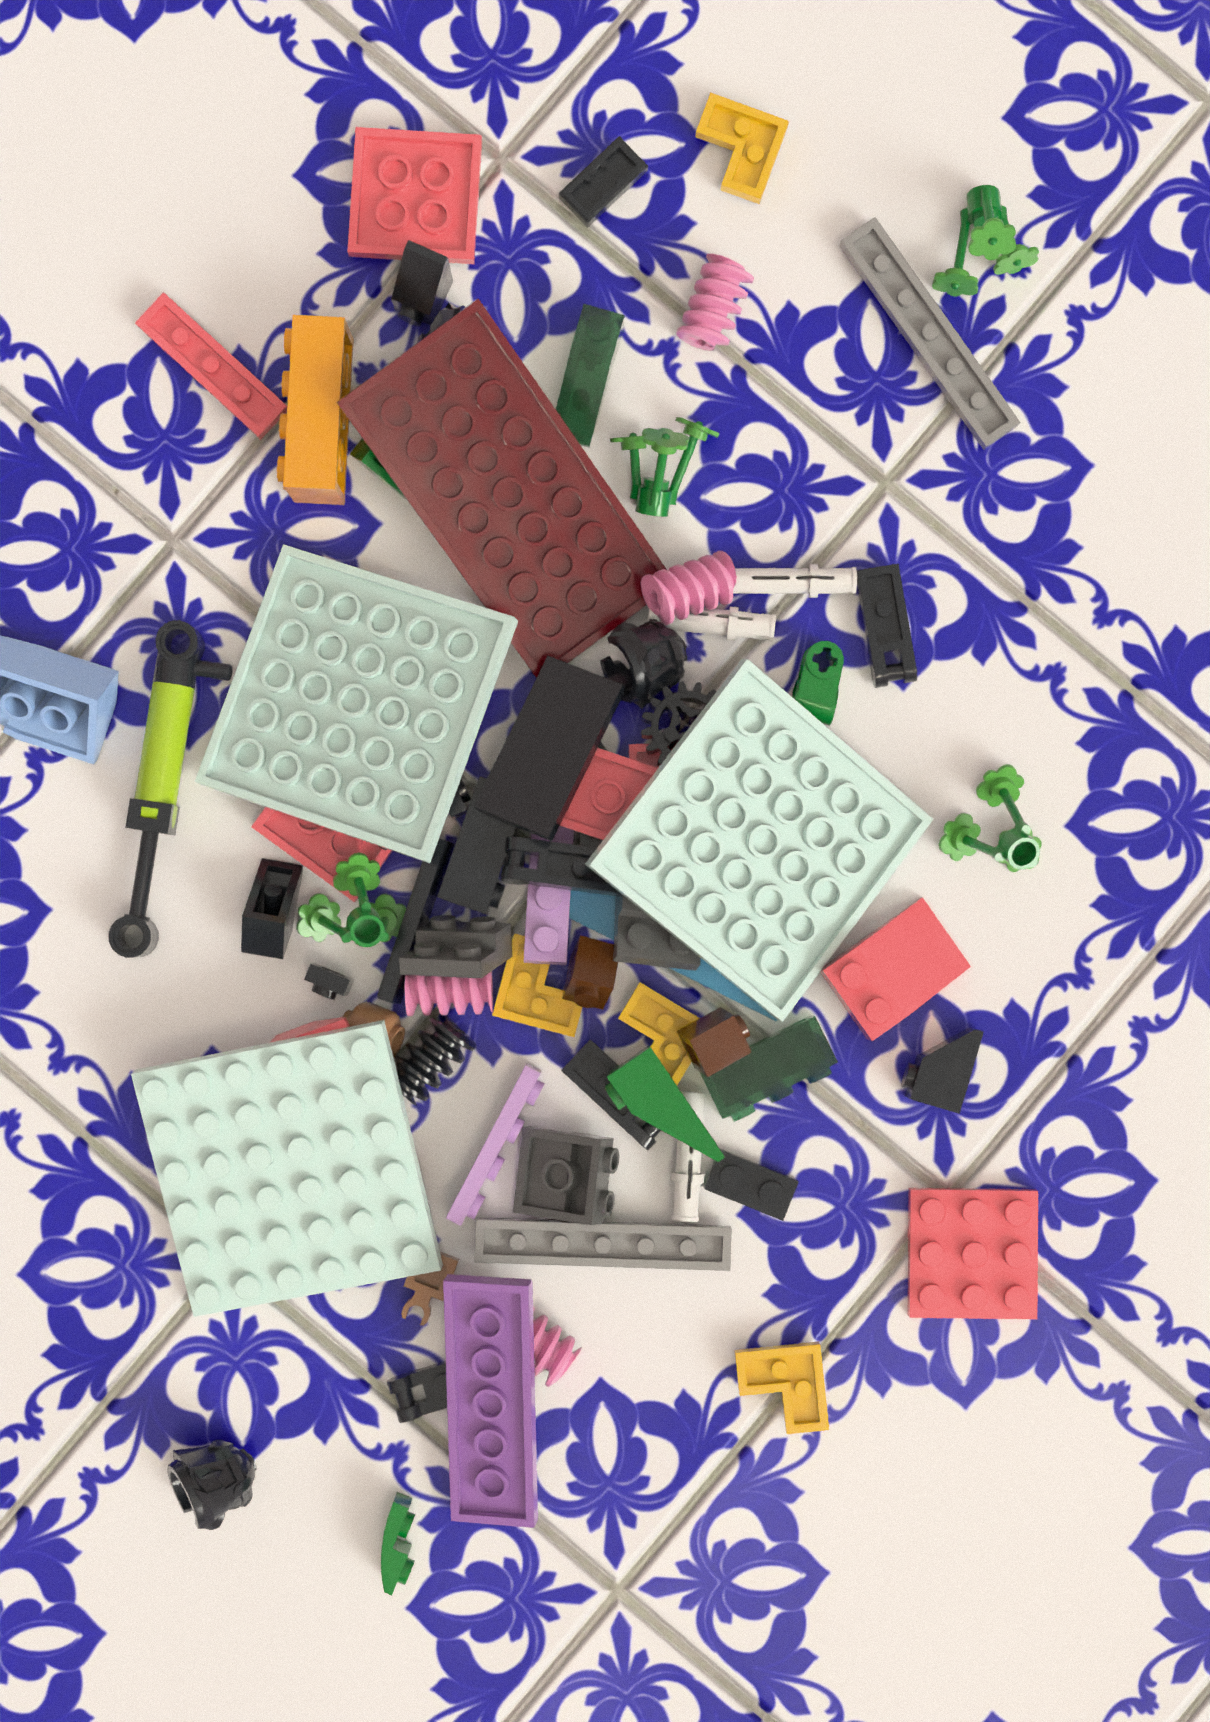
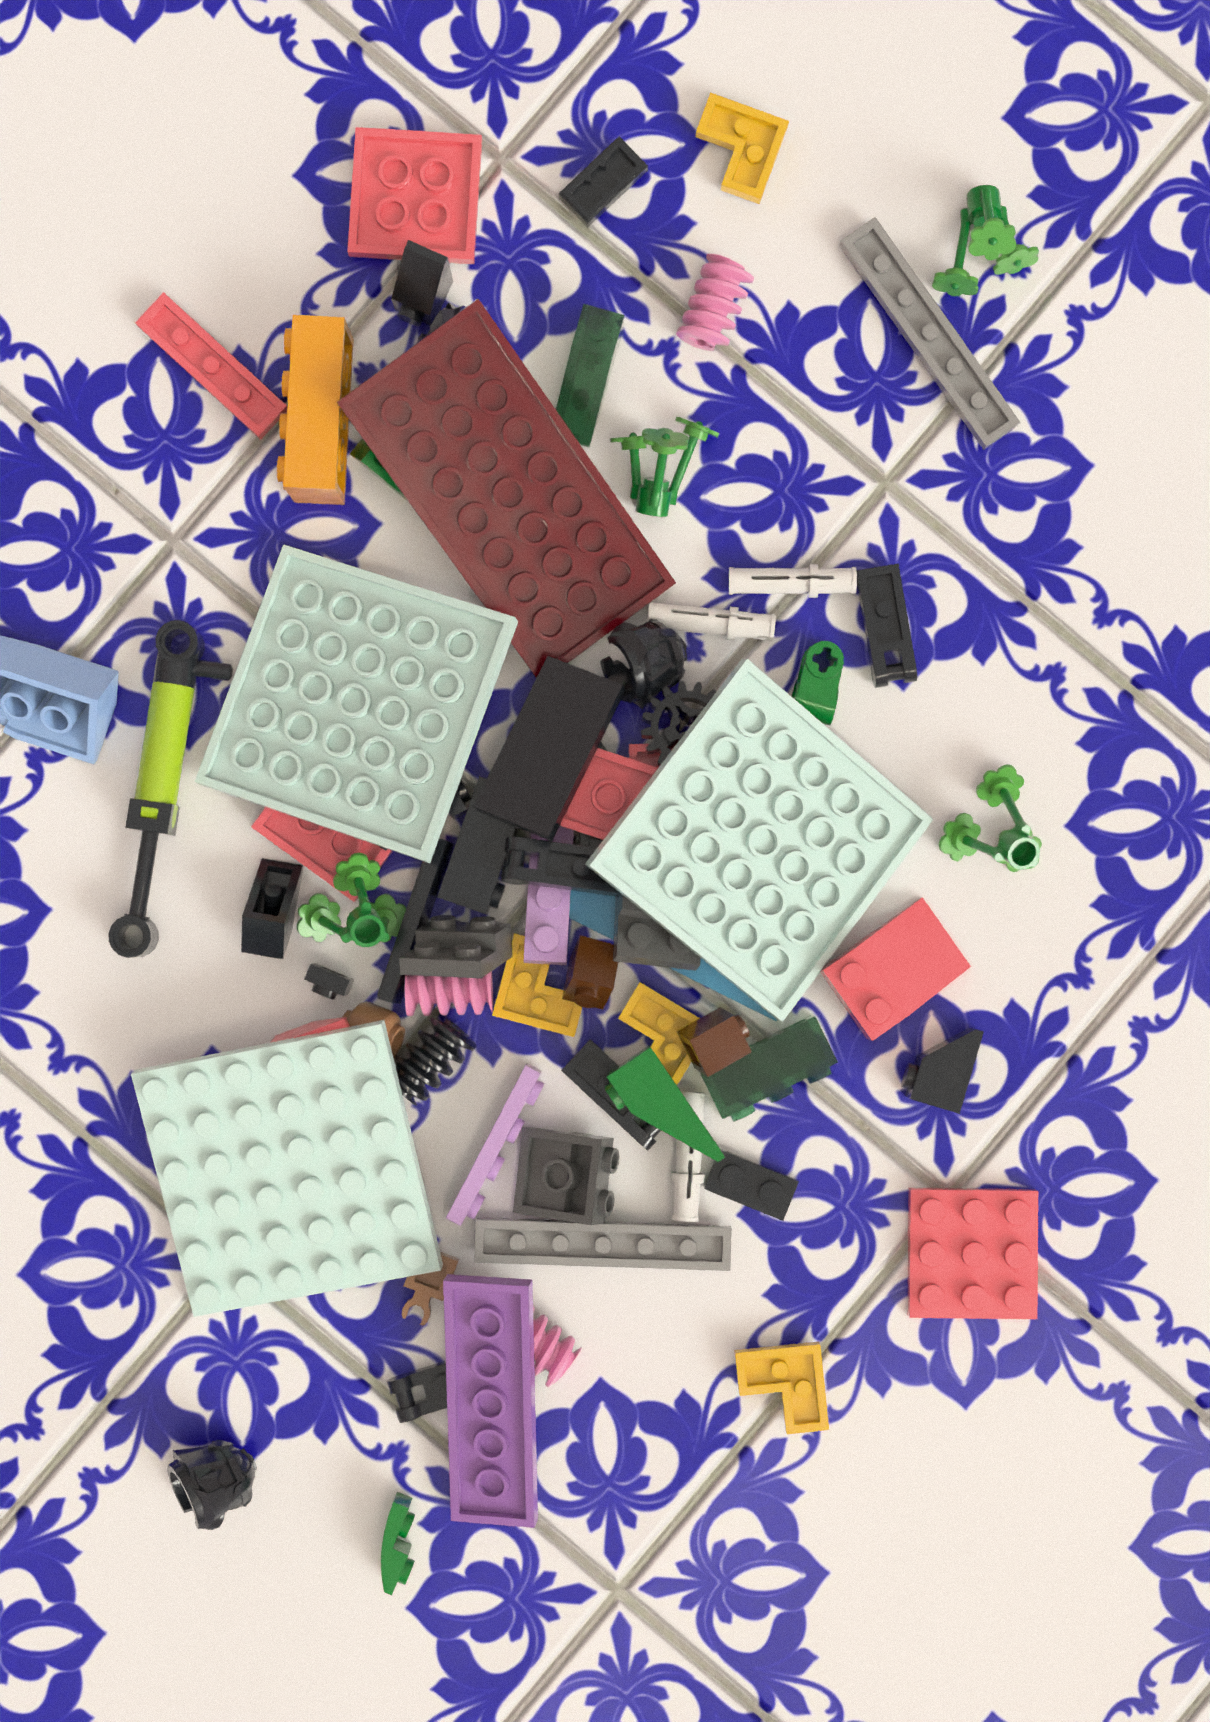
bright pink piece [640,551,737,625] -> none

